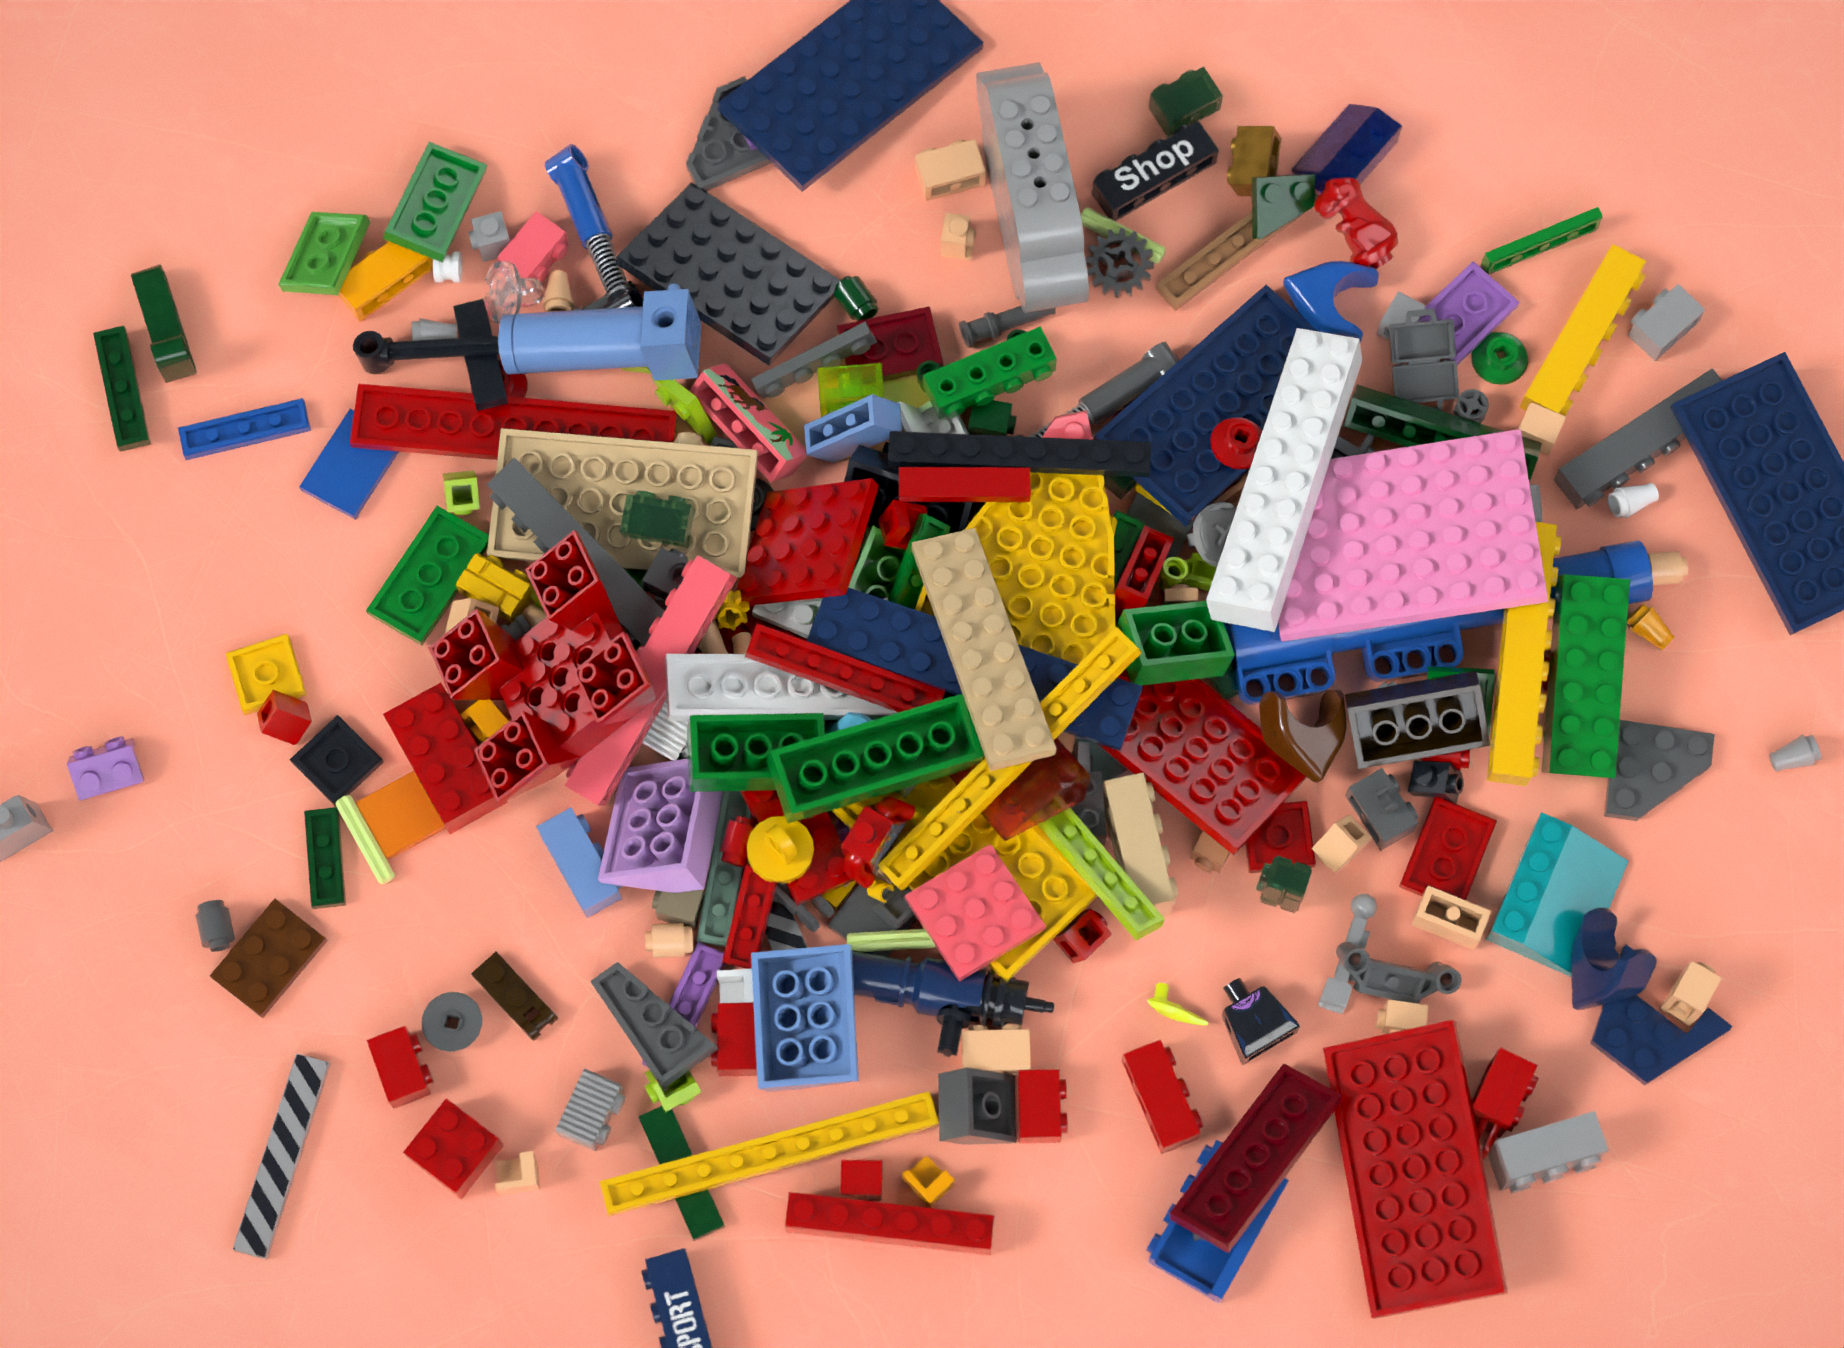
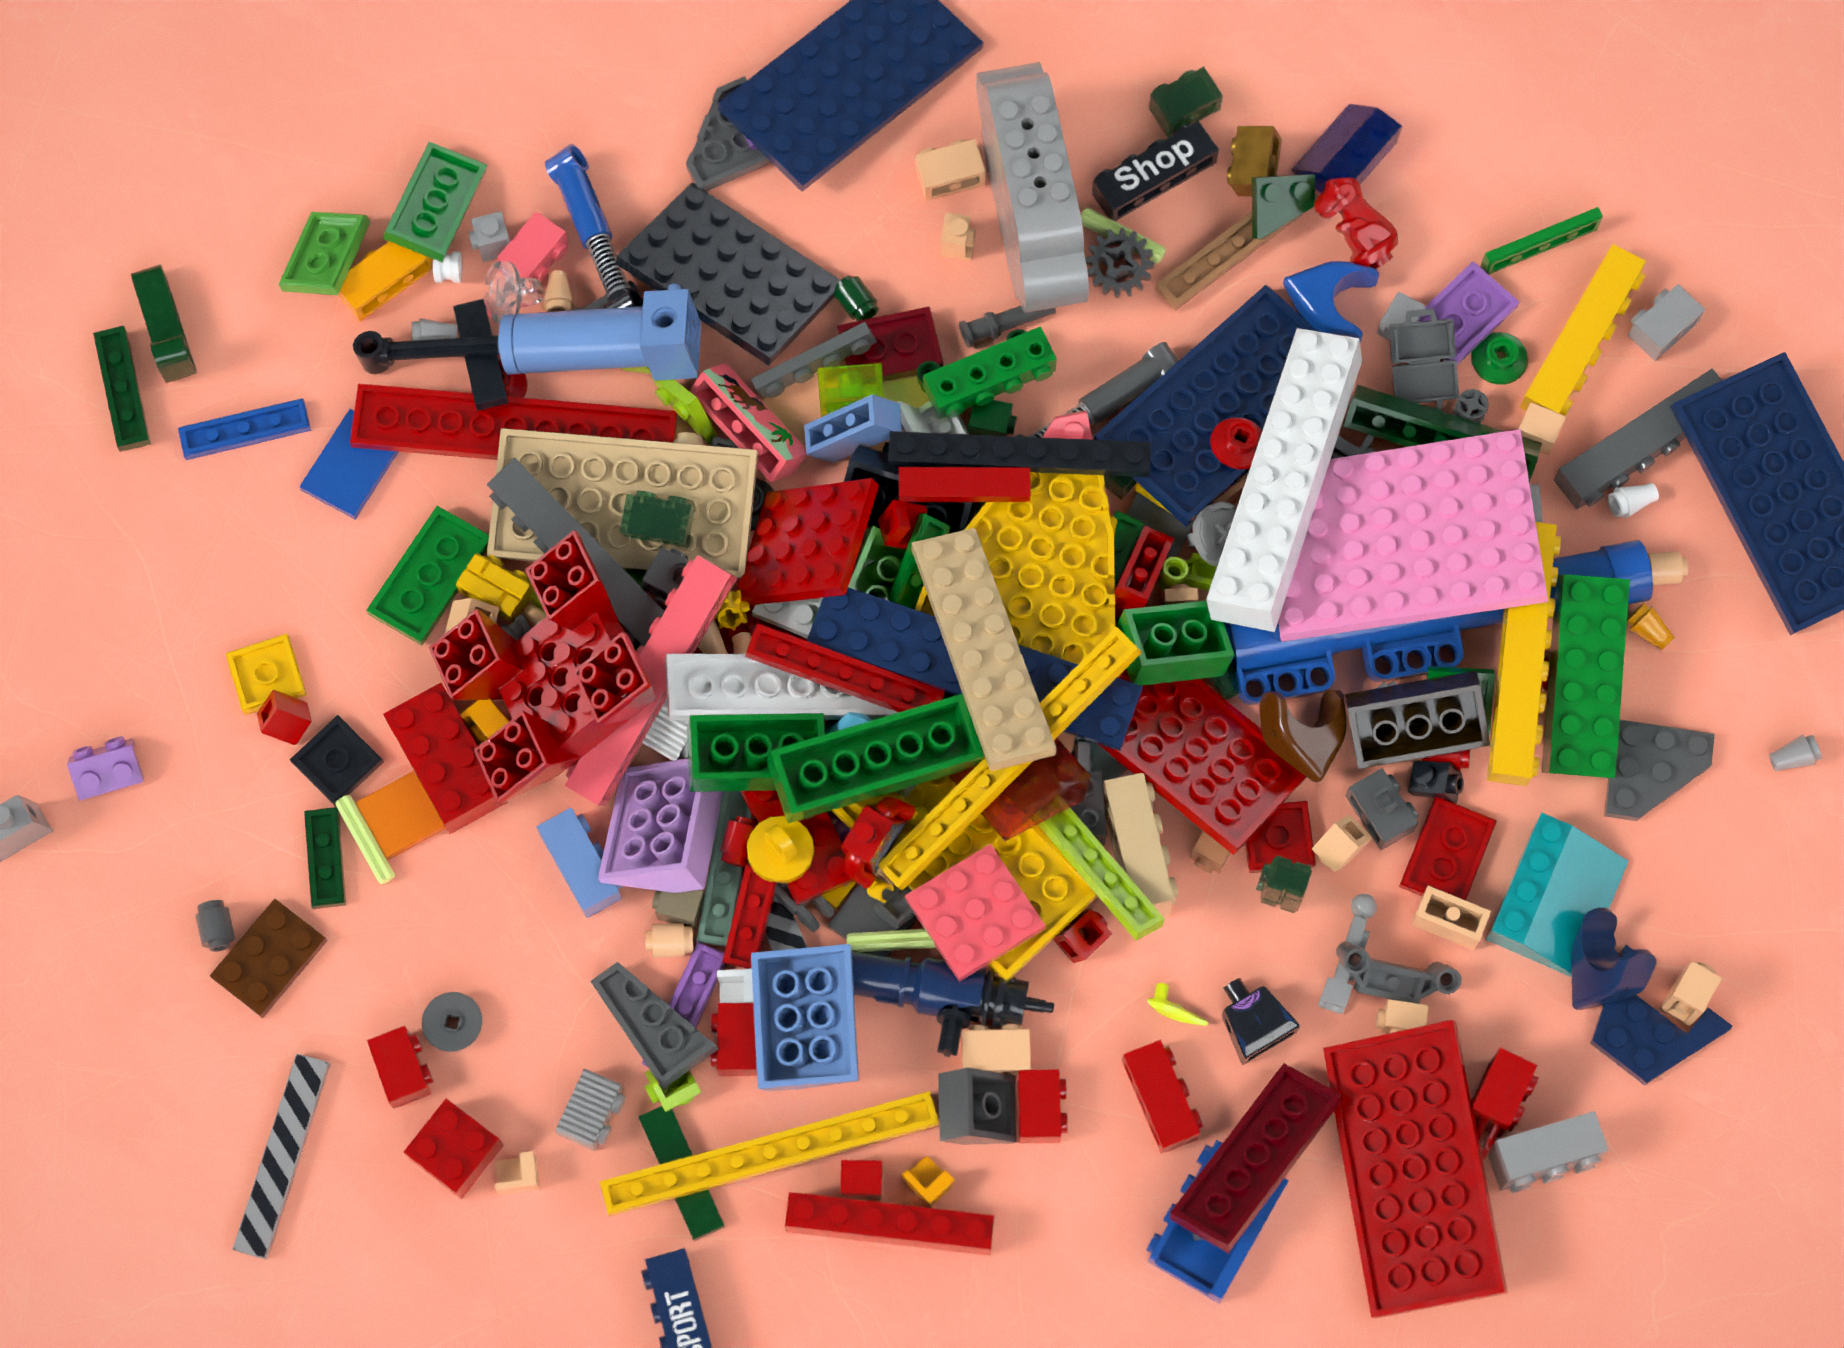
lime brick [442,470,480,515] -> none
dark brown plate [471,952,559,1042] -> none

